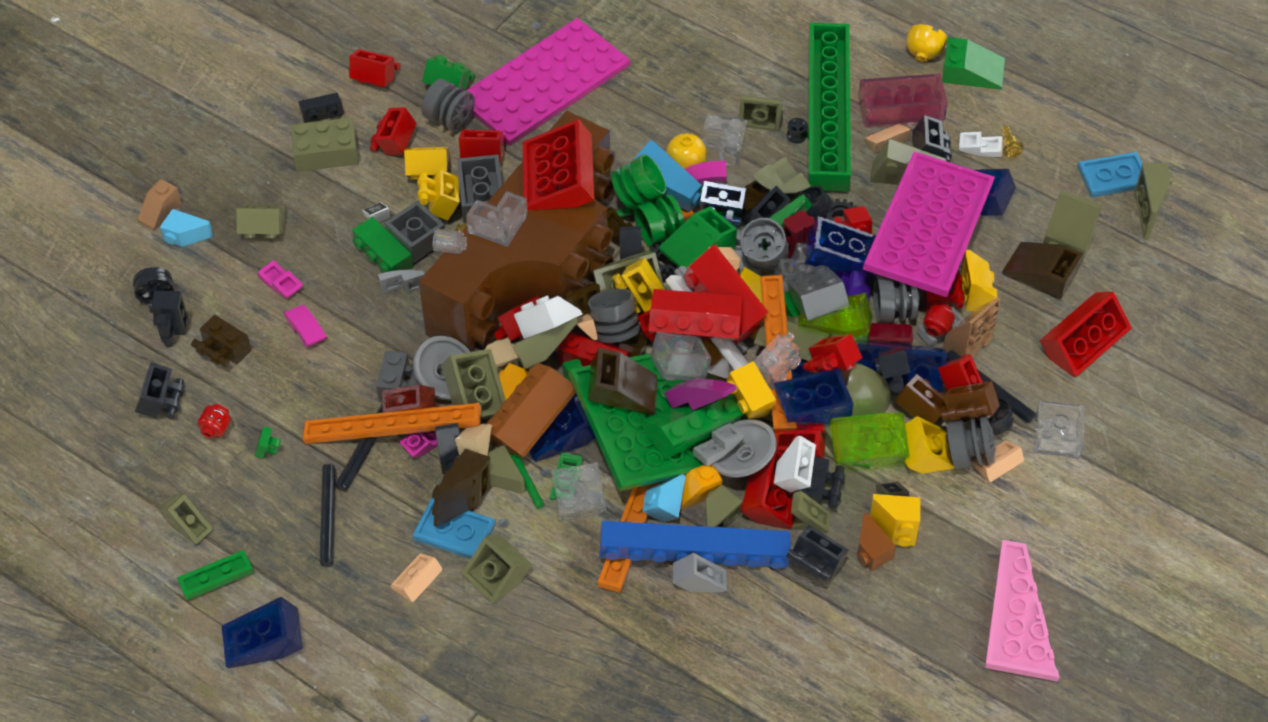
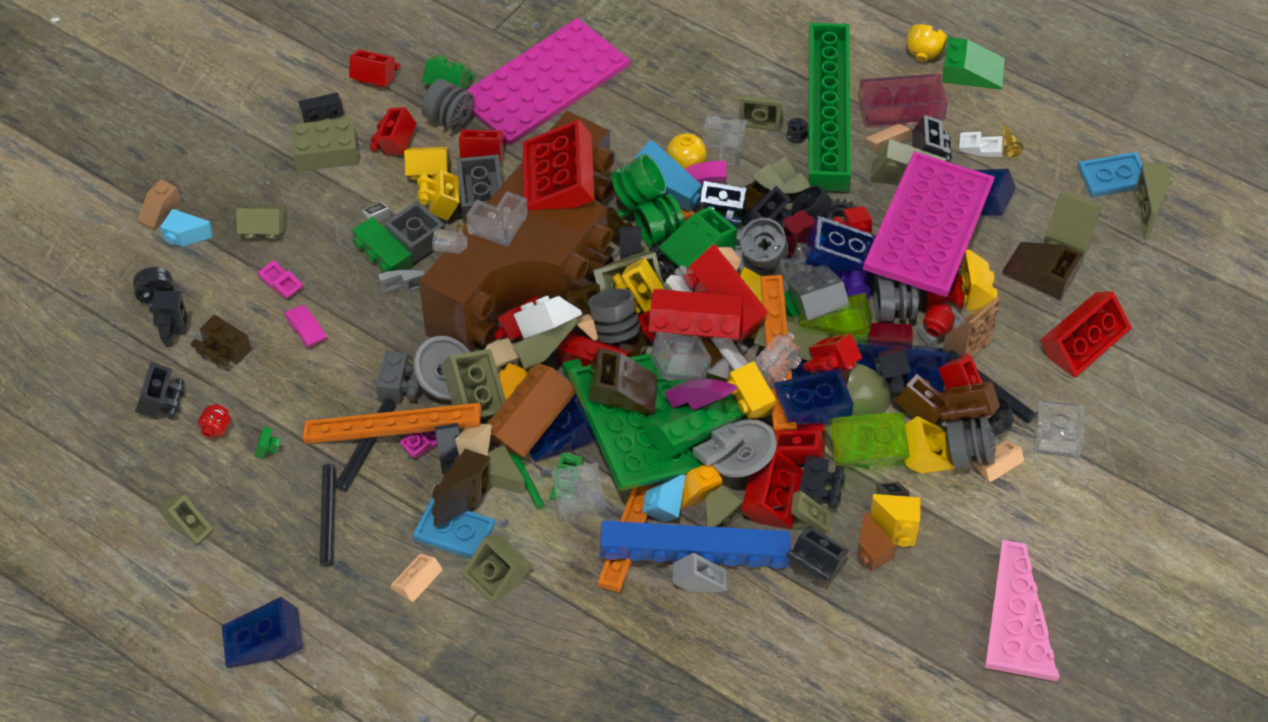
green plate [177,550,254,601] -> none
clear red slope [382,384,436,413] -> none
green slope [770,194,812,228] -> none
white slope [774,436,816,492] -> none

